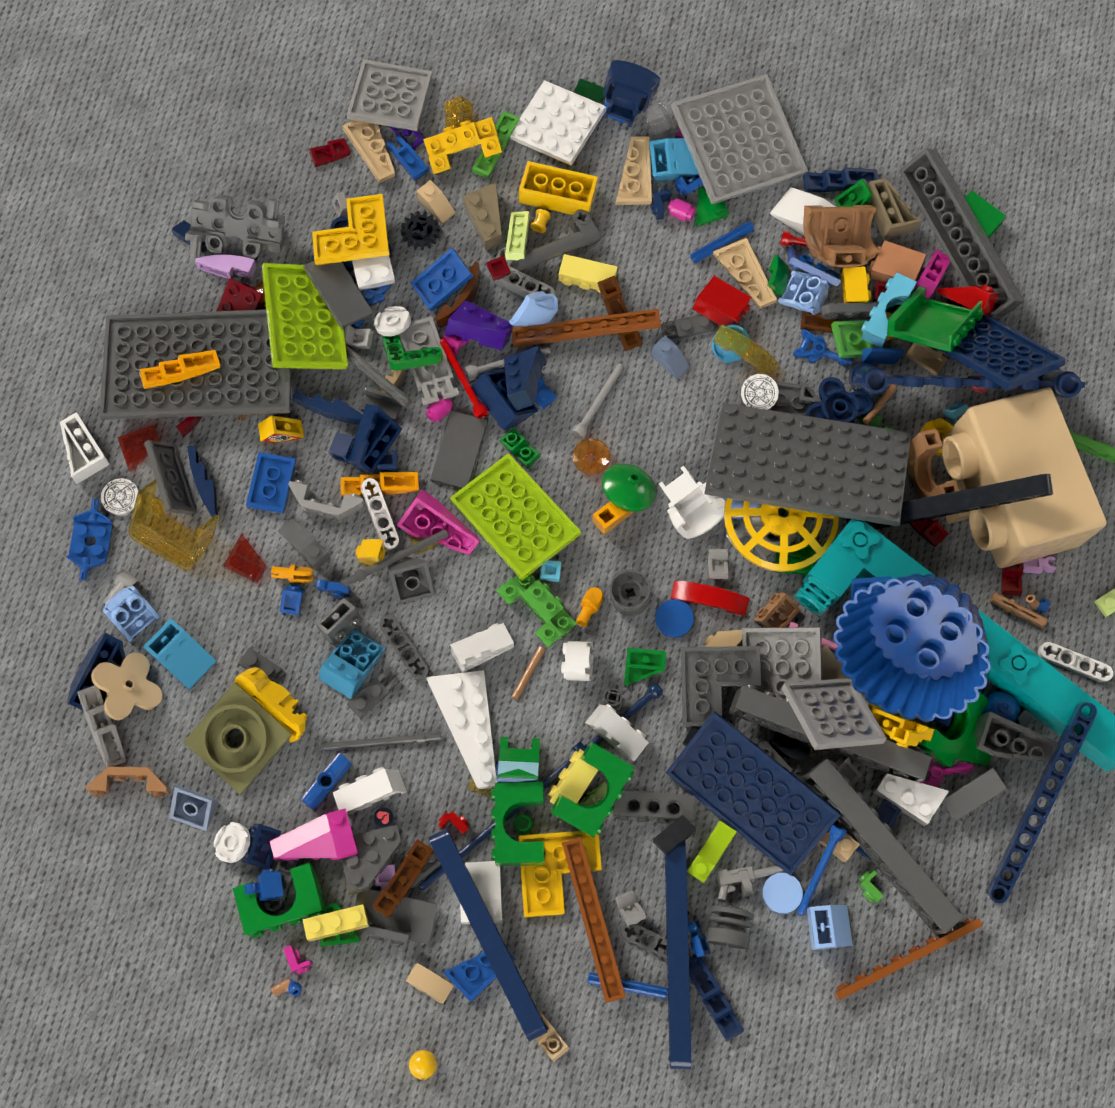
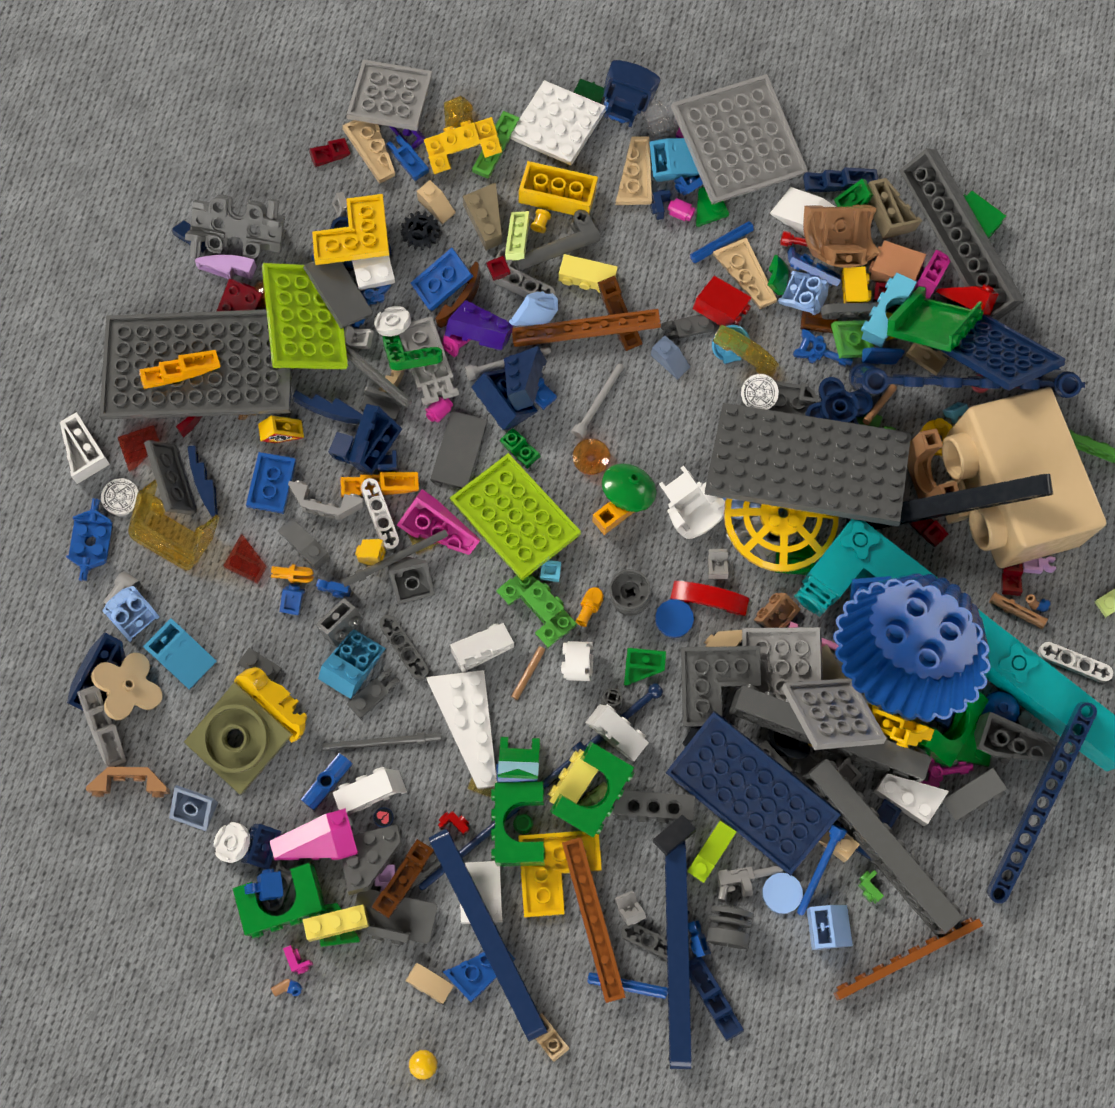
red piece [440,339,490,419] -> none

